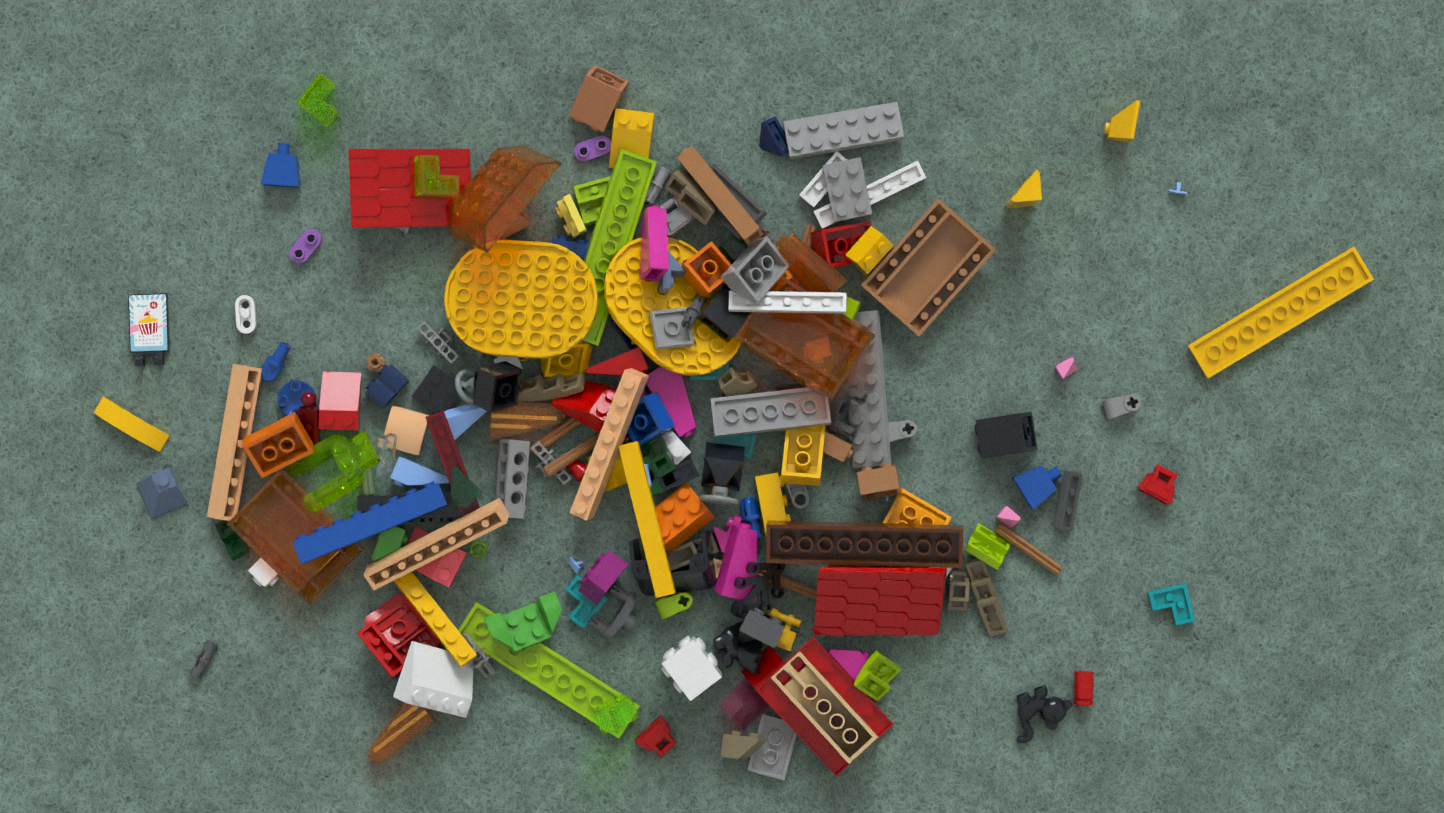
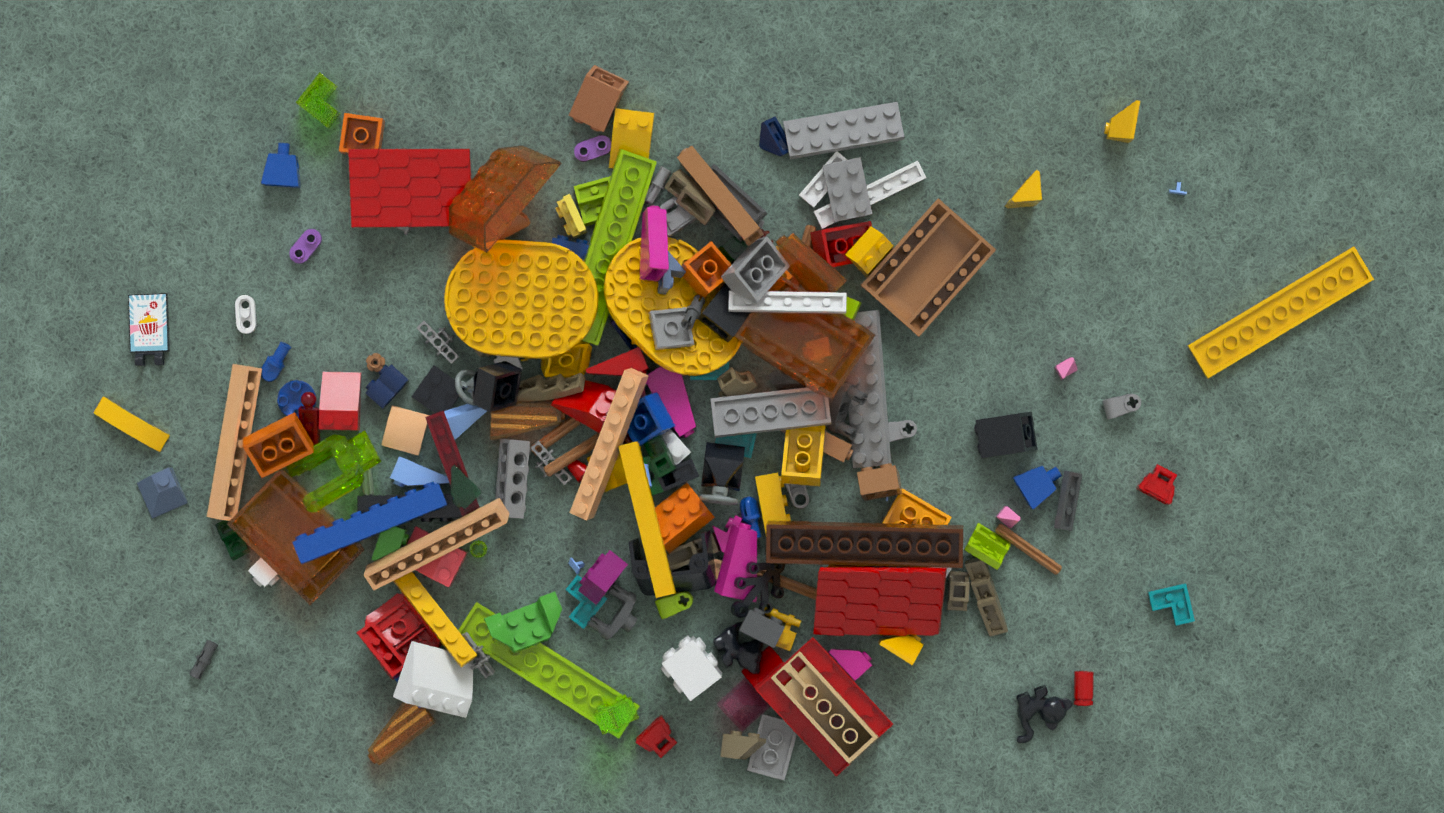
clear plate [375,433,397,476] -> none
clear neon green brick [414,155,459,197] -> none
lime slope [854,650,901,702] -> none
none -> orange brick [339,113,385,155]
none -> yellow slope [878,635,924,665]

